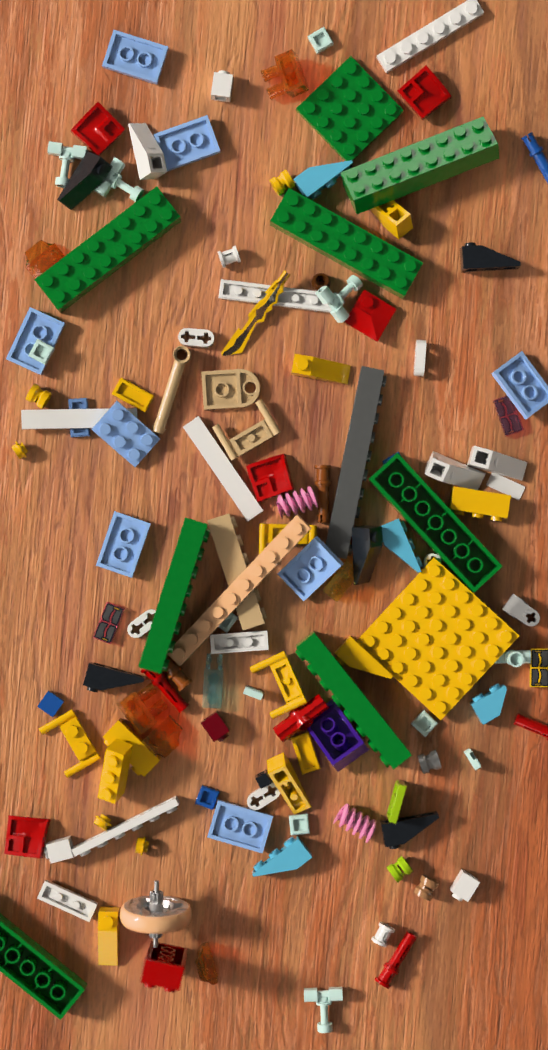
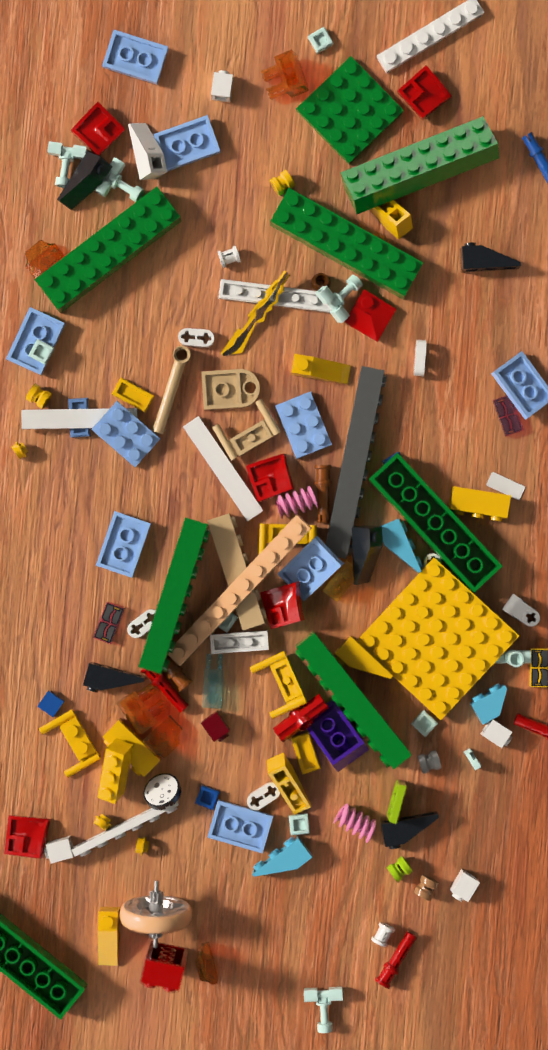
white plate [37,880,98,922] -> none
light aqua tile [243,686,263,700] -> none
black piece [255,770,272,789] -> none
medium azure slope [293,160,353,200] -> none
white slope [425,451,486,490] -> none
white slope [467,446,527,481] -> none
none -> white tile [143,773,182,810]
none -> red plate [260,581,305,629]
none -> light blue plate [275,391,332,459]
none -> white brick [480,720,512,748]

